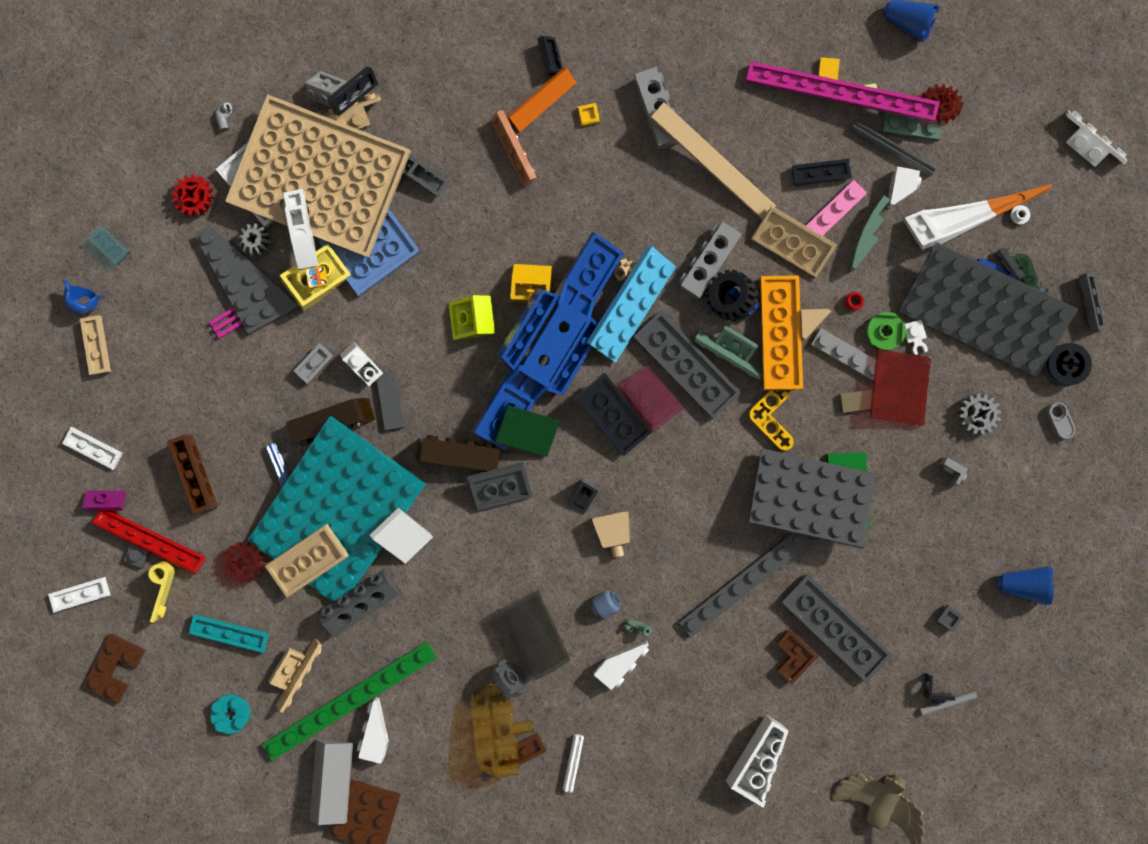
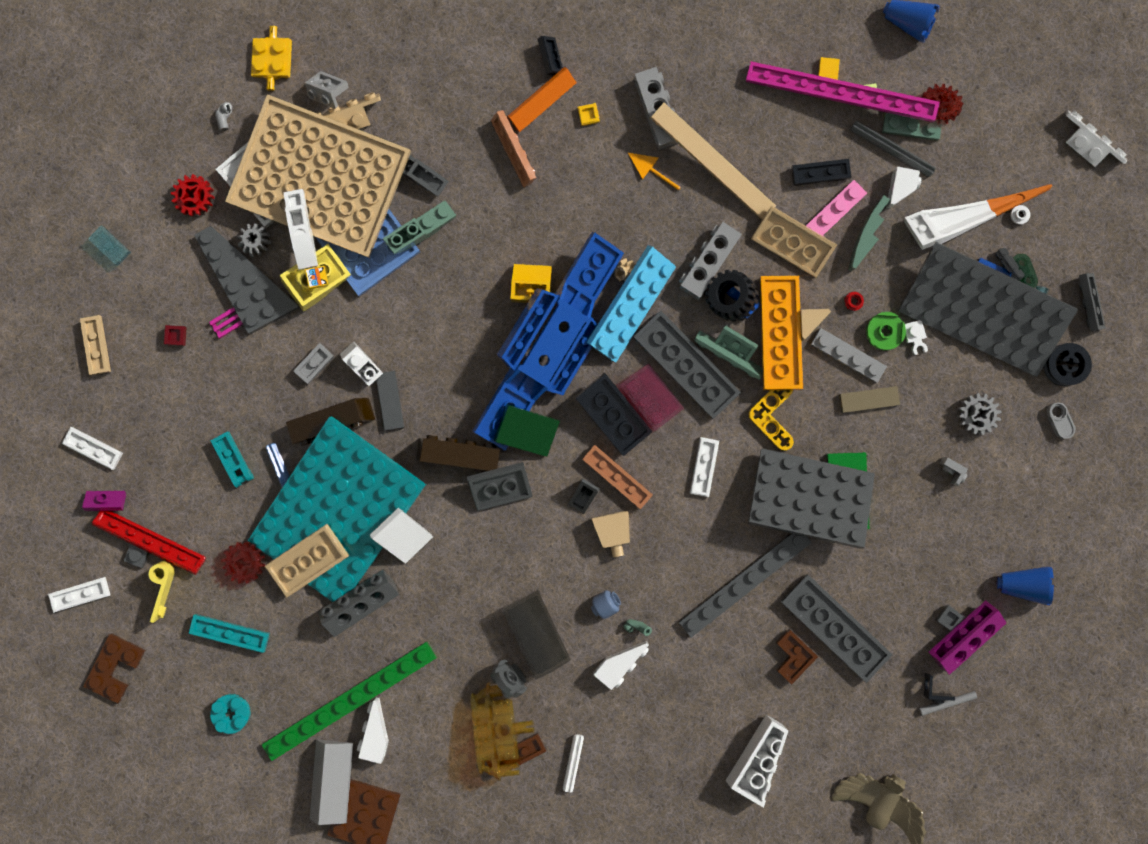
blue hair [63,279,105,314] -> none
reddish brown brick [167,434,218,514] -> none
tan bracket [269,638,322,713] -> none
black plate [327,66,378,116] -> none
neon yellow slope [449,295,495,340] -> none
clear red piece [870,349,931,426] -> none
none -> dark red plate [164,325,187,346]
none -> teal plate [210,432,254,488]
none -> yellow plate [251,26,292,91]
none -> sand green slope [383,200,456,255]
none -> nougat plate [582,445,653,509]
none -> light orange piece [628,153,680,190]
none -> white tile [690,437,719,497]
none -> magenta brick [929,600,1006,675]

